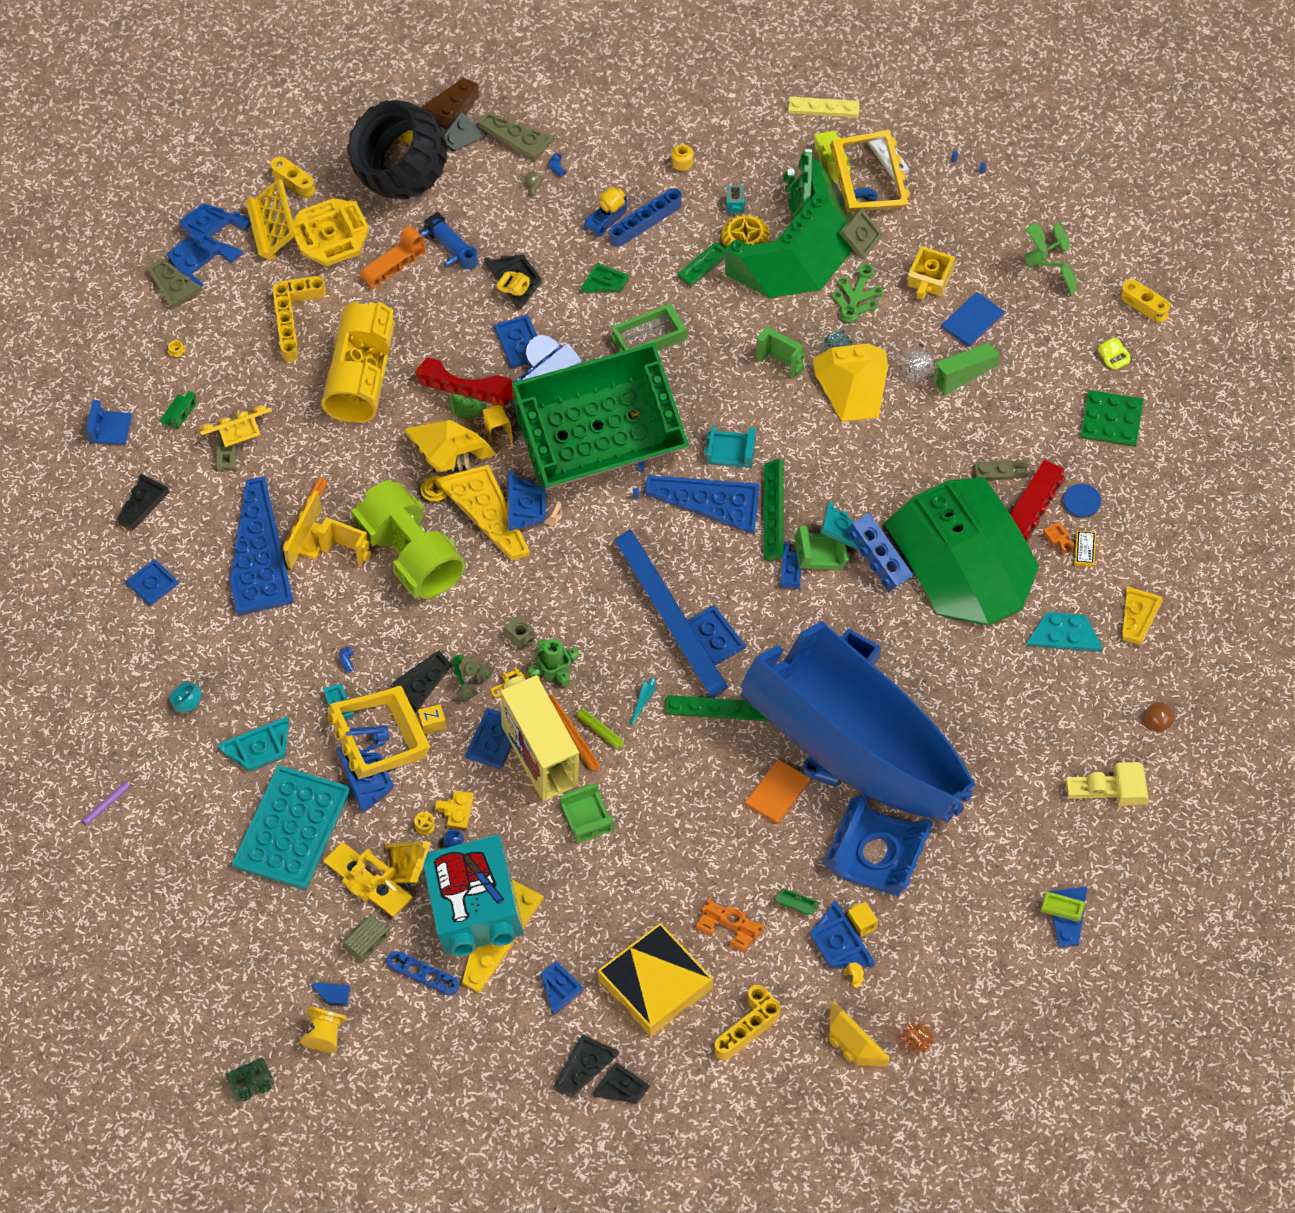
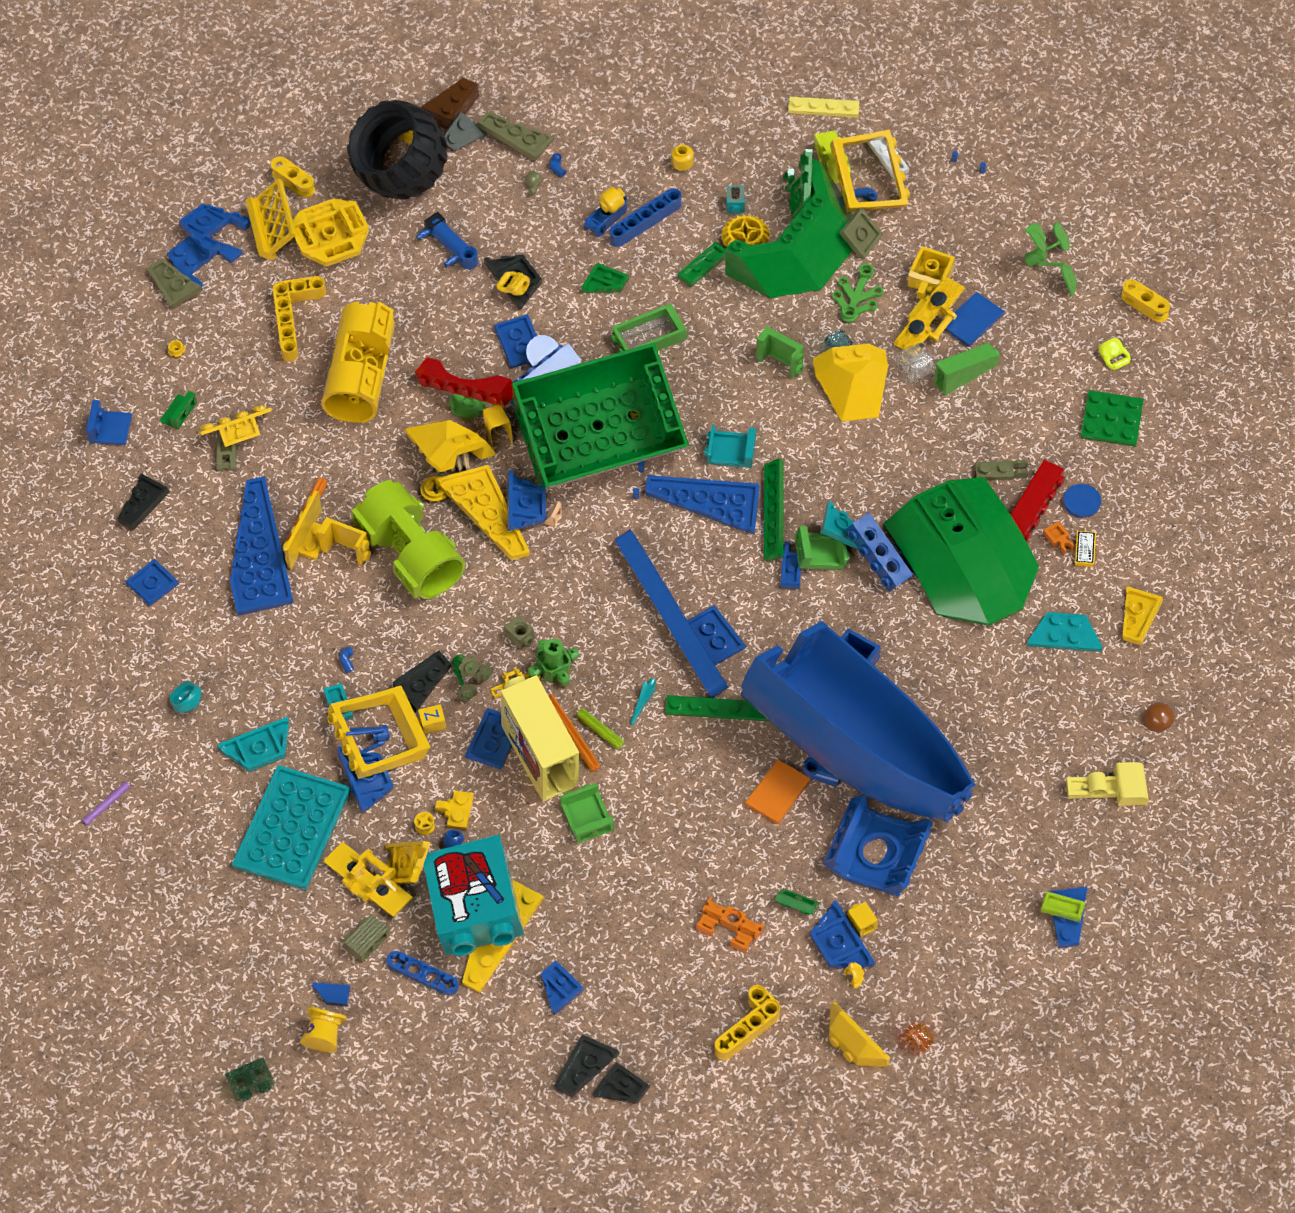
orange beam [360,226,426,289] -> none
yellow tile [598,923,713,1037] -> none
none -> yellow piece [893,276,965,356]

